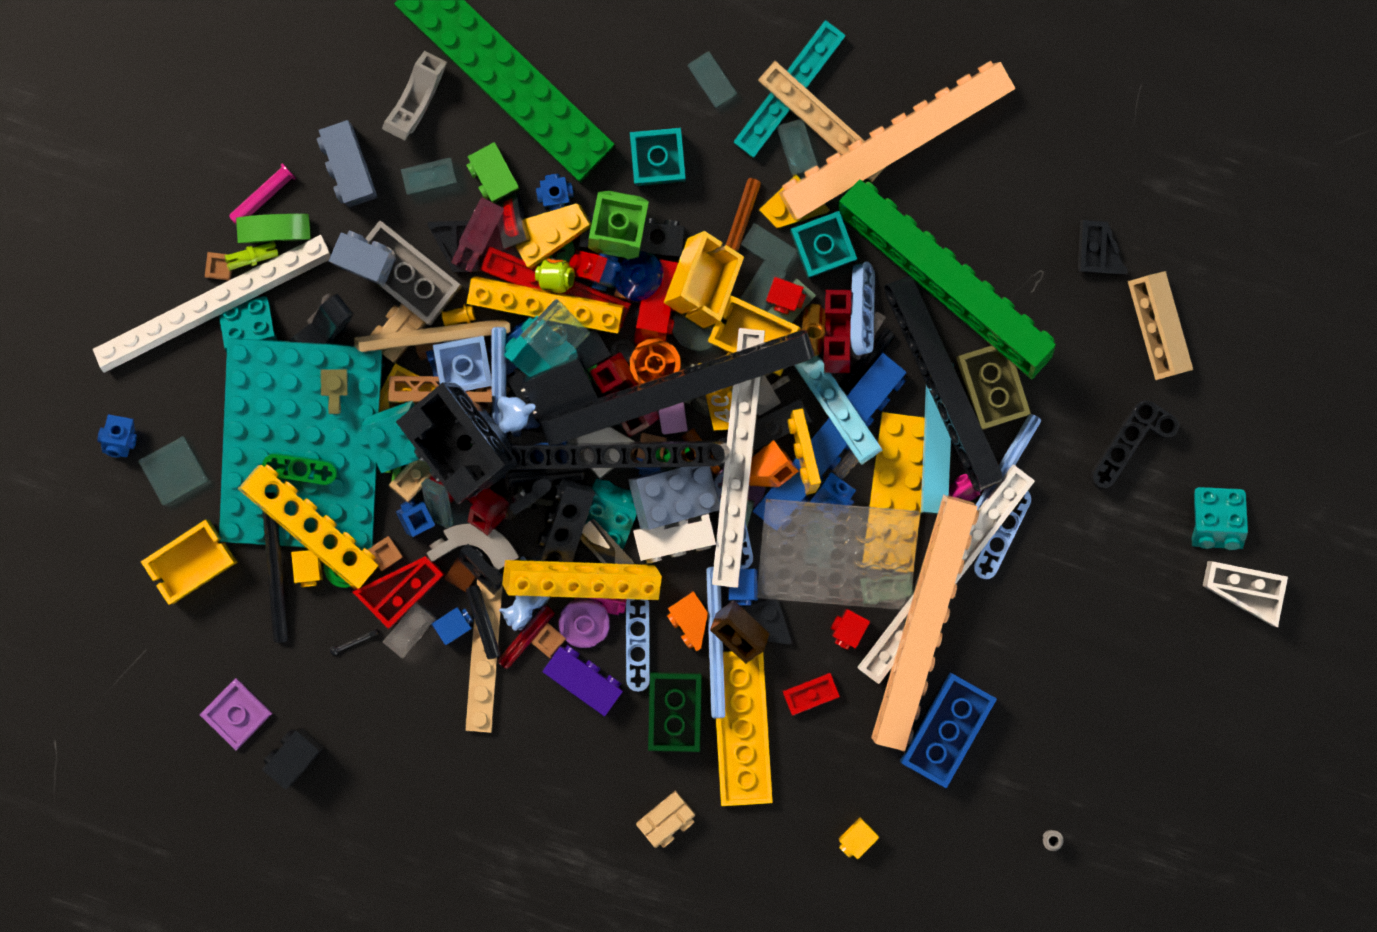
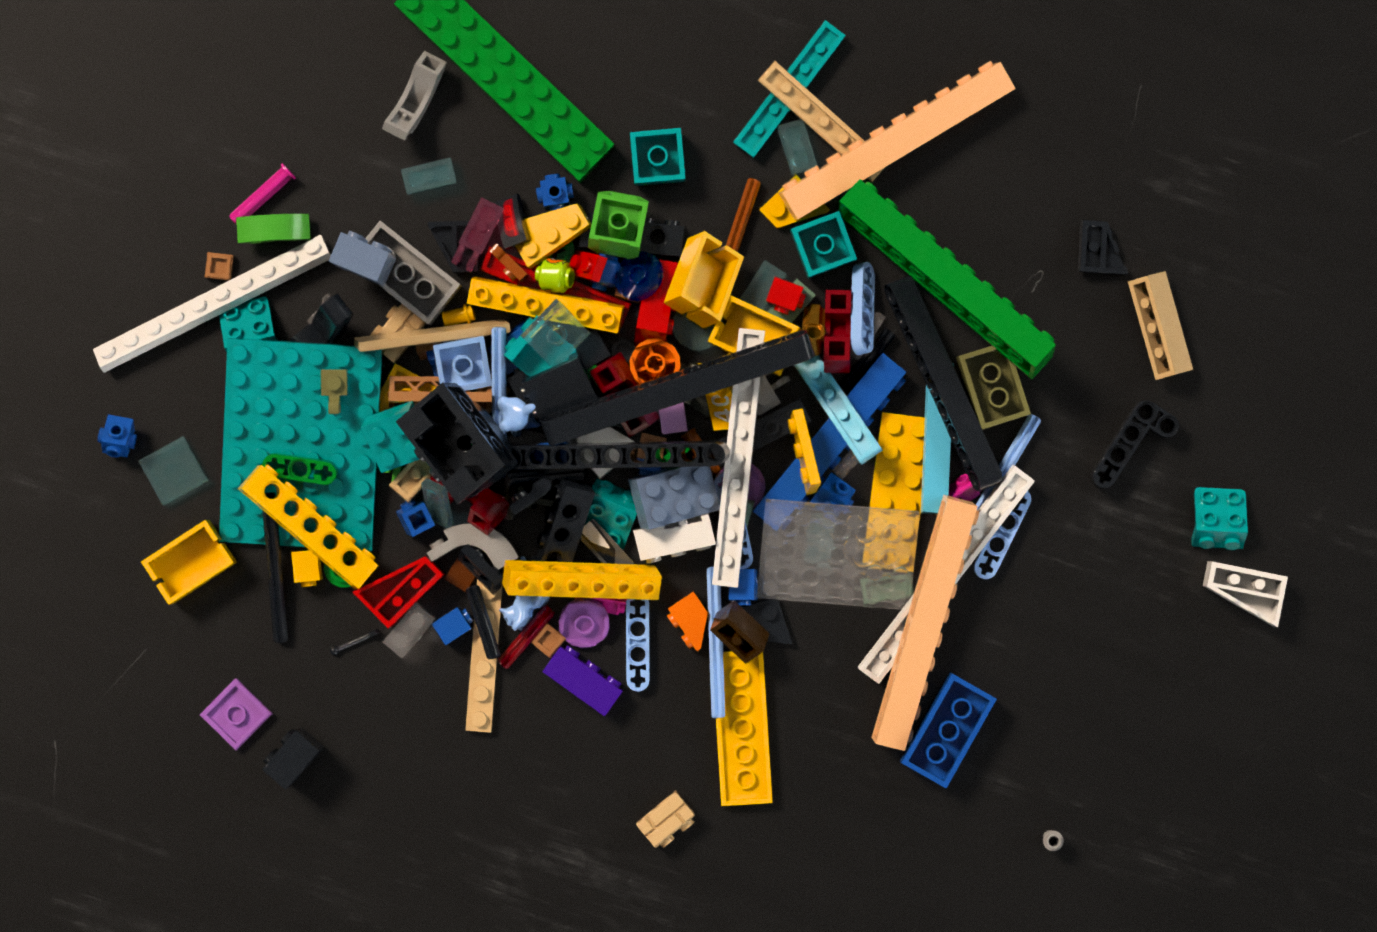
lime pin [224,241,278,271] -> none
sand blue brick [317,120,378,208] -> none
medium nougat plate [368,536,403,571] -> none
bright green brick [466,142,520,204] -> none
dark green brick [648,672,701,752] -> none
clear light blue tile [687,51,737,108] -> none
clear light blue tile [741,223,797,272] -> none
orange slope [749,440,799,487] -> none
red plate [783,673,840,715] -> none
red brick [830,609,870,650] -> none
yellow brick [839,817,879,859] -> none
none -> dark orange plate [489,244,528,282]

